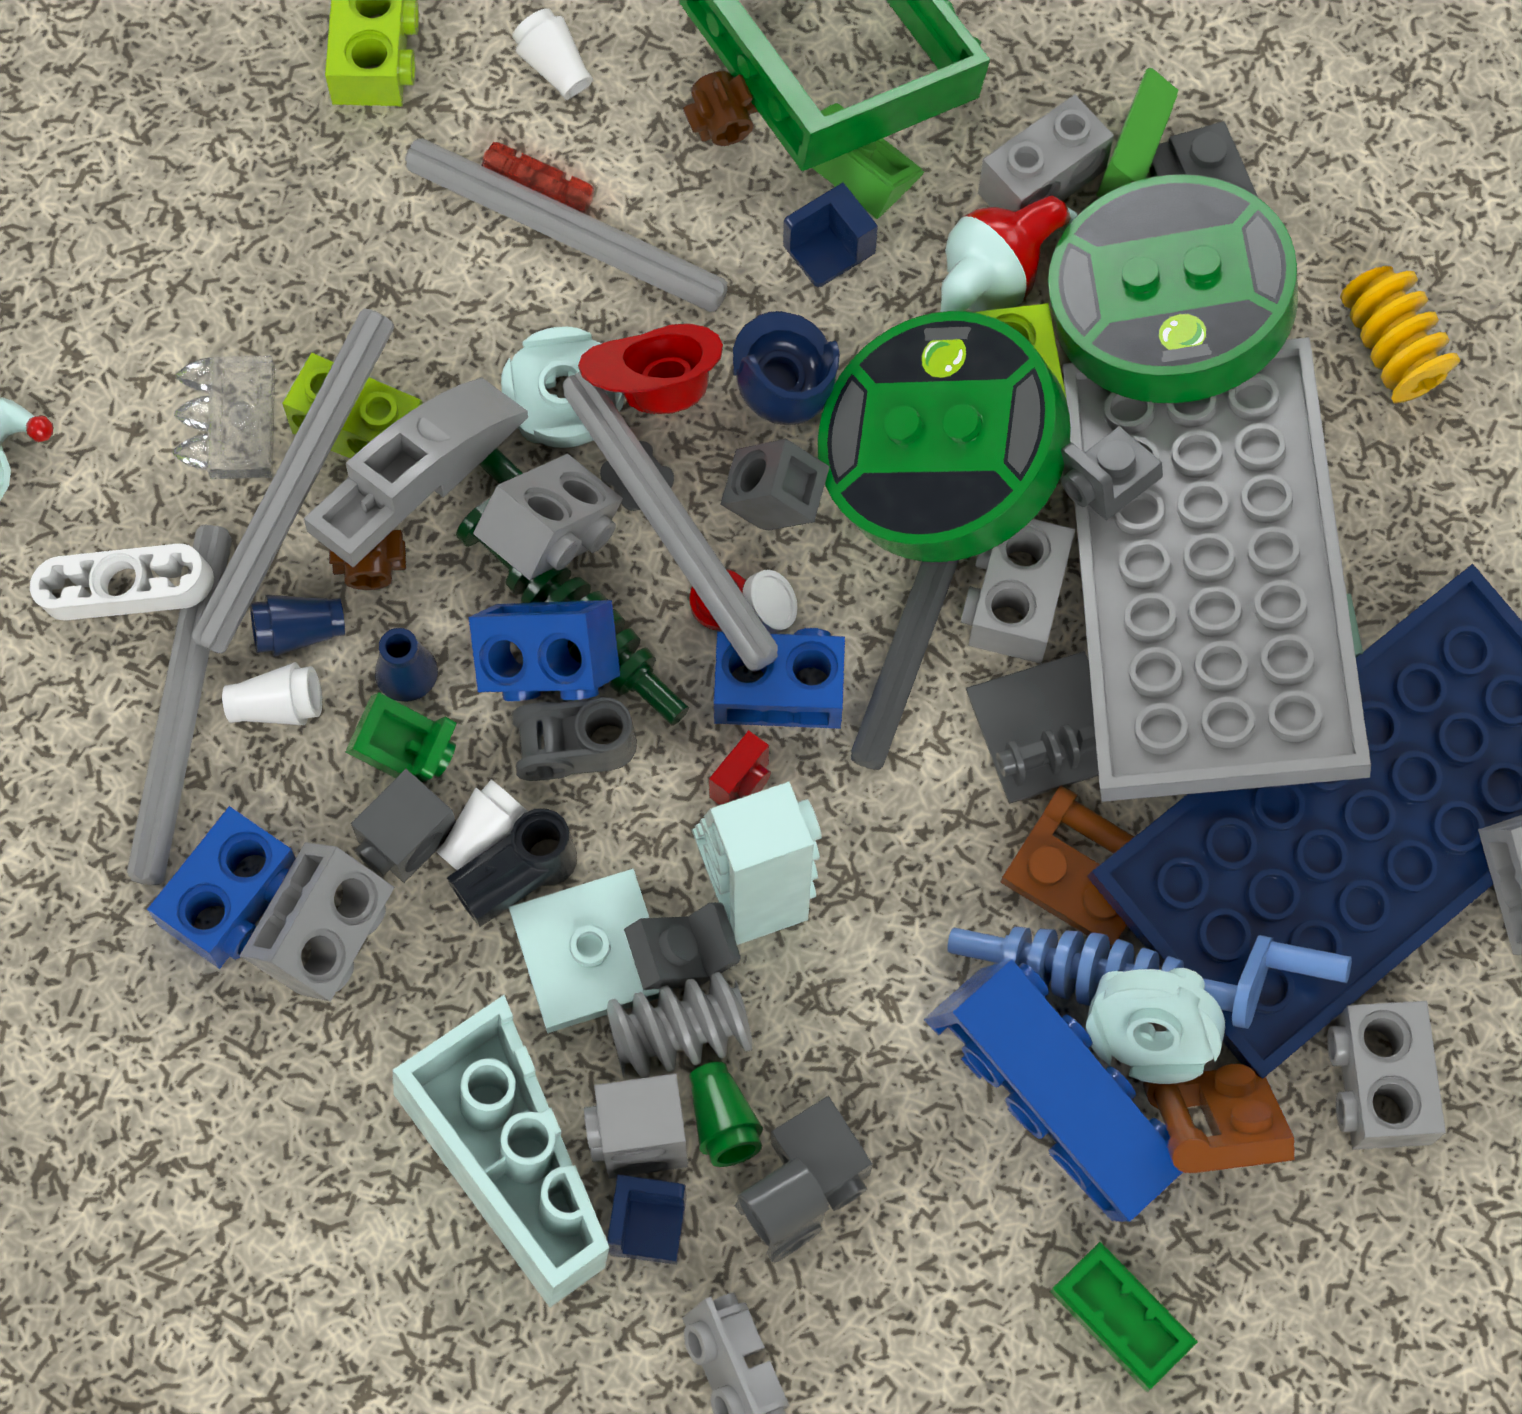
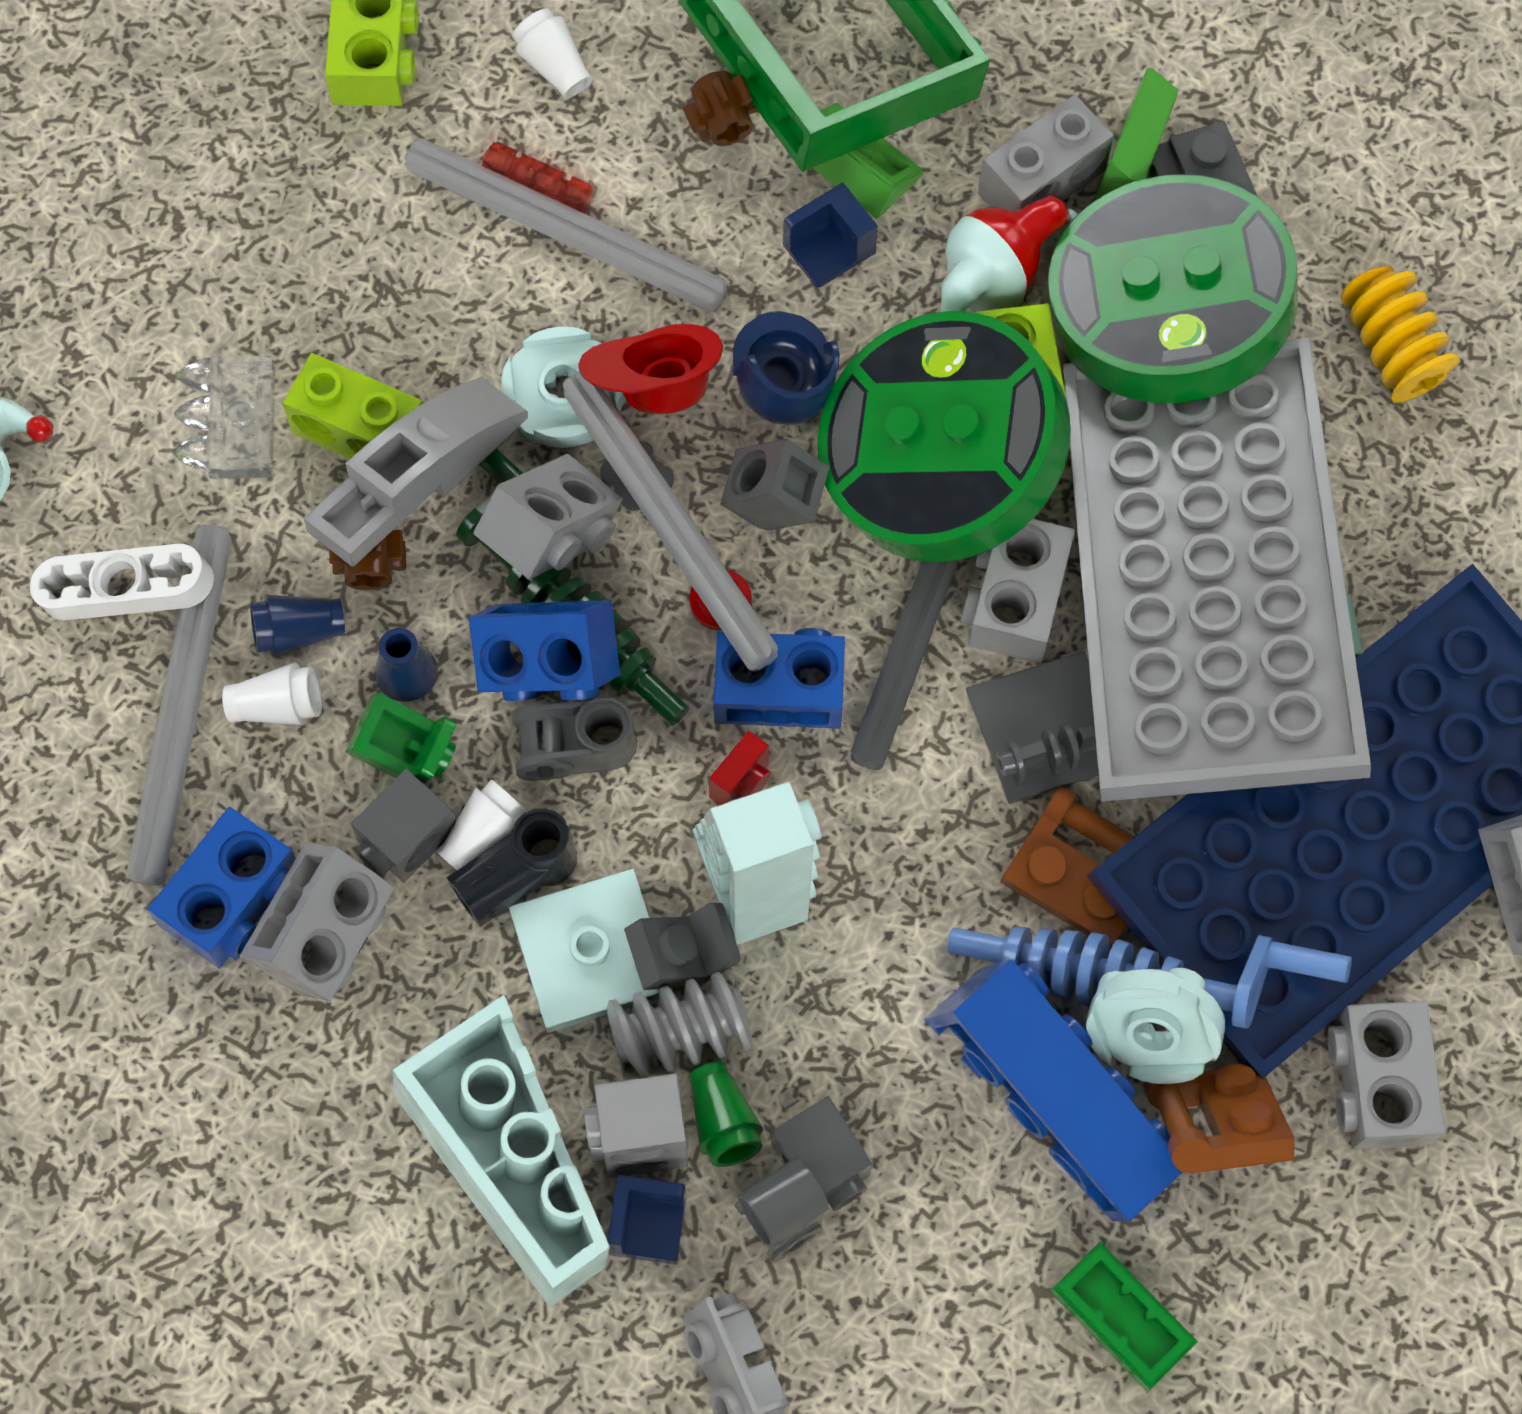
light grey axle [192,308,394,654] -> none
white piece [742,570,797,633] -> none
dark grey bracket [1061,426,1163,521] -> none

